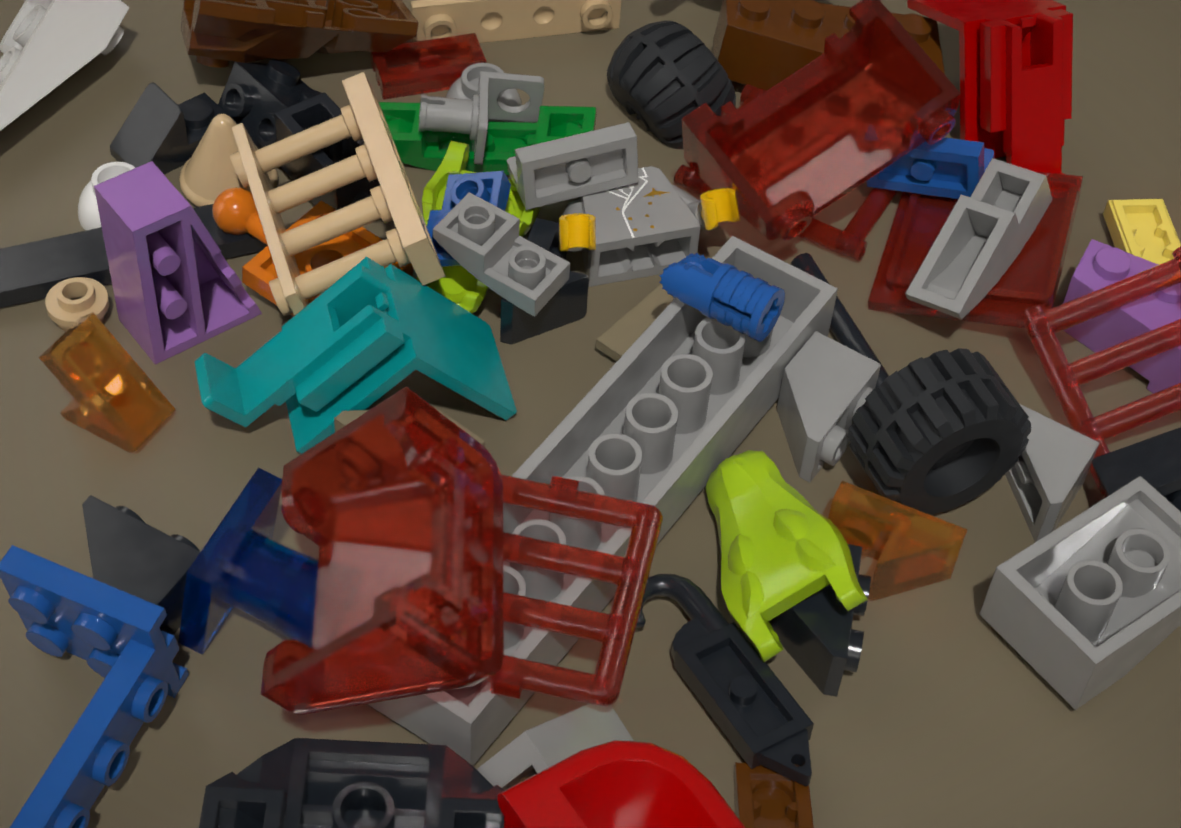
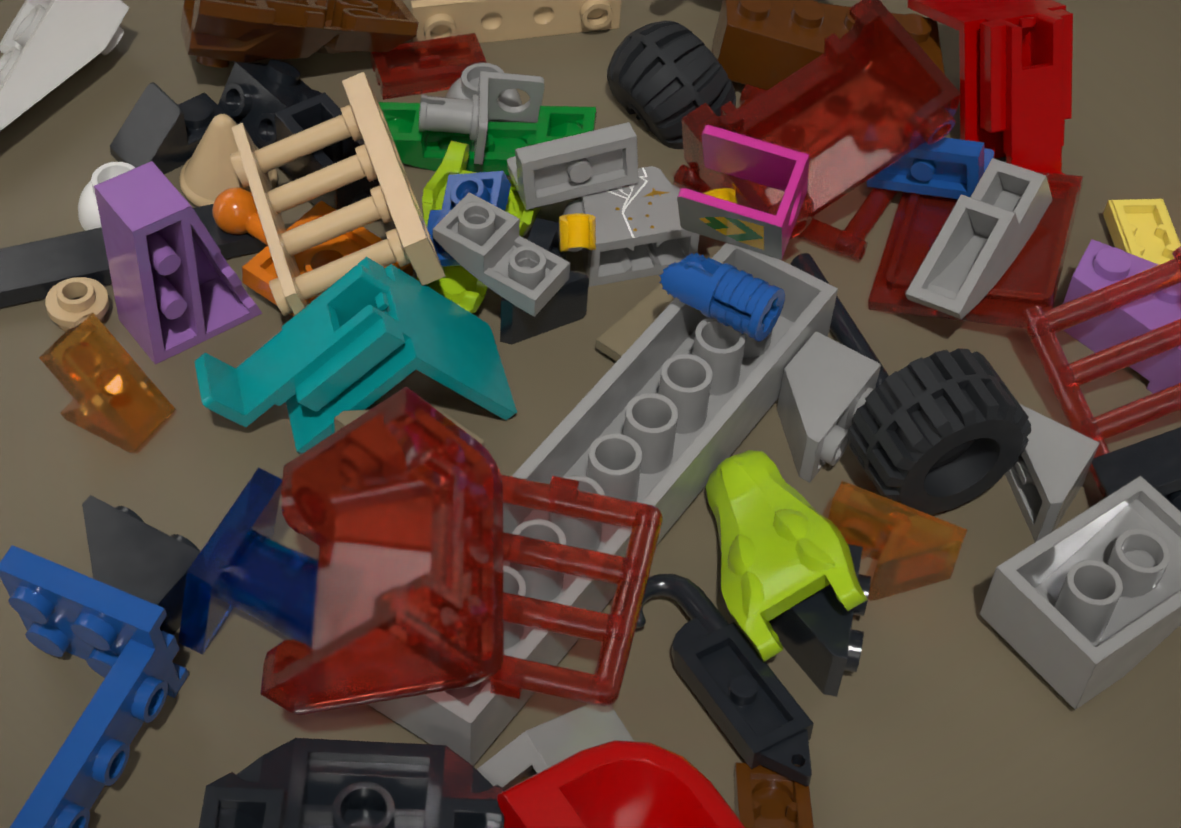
none -> dark pink piece [677,125,809,260]

